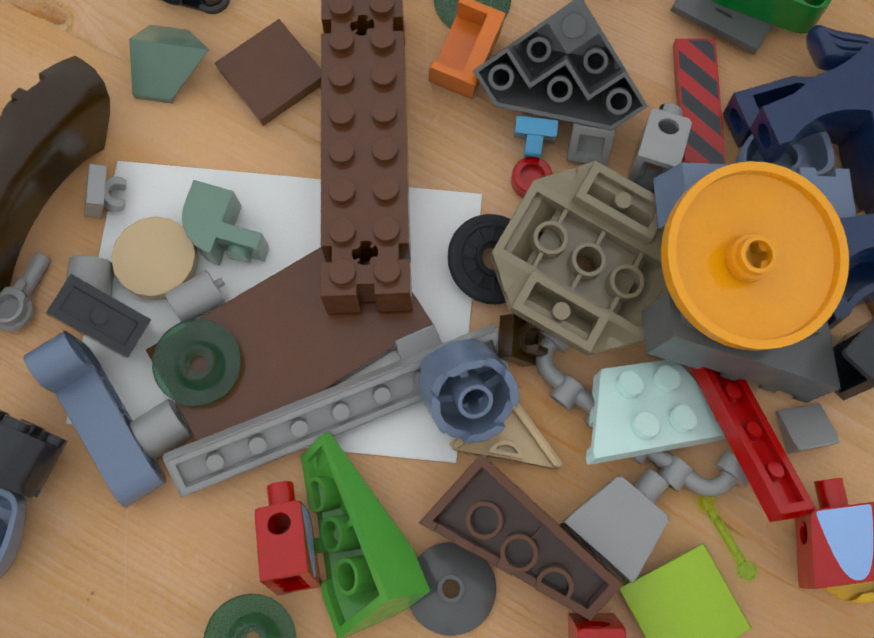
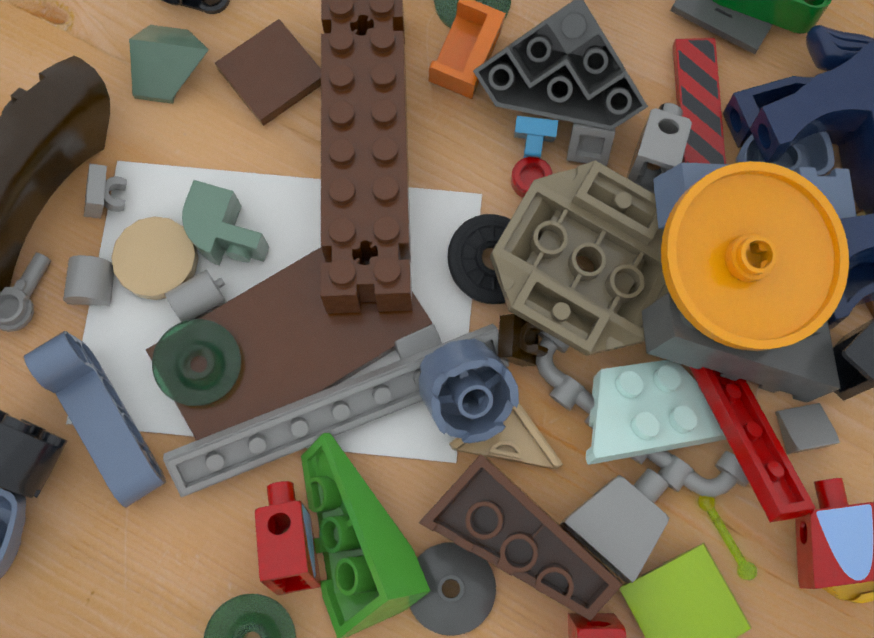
black panel [46,274,151,358] -> none
light grey brick [129,399,193,460] -> none

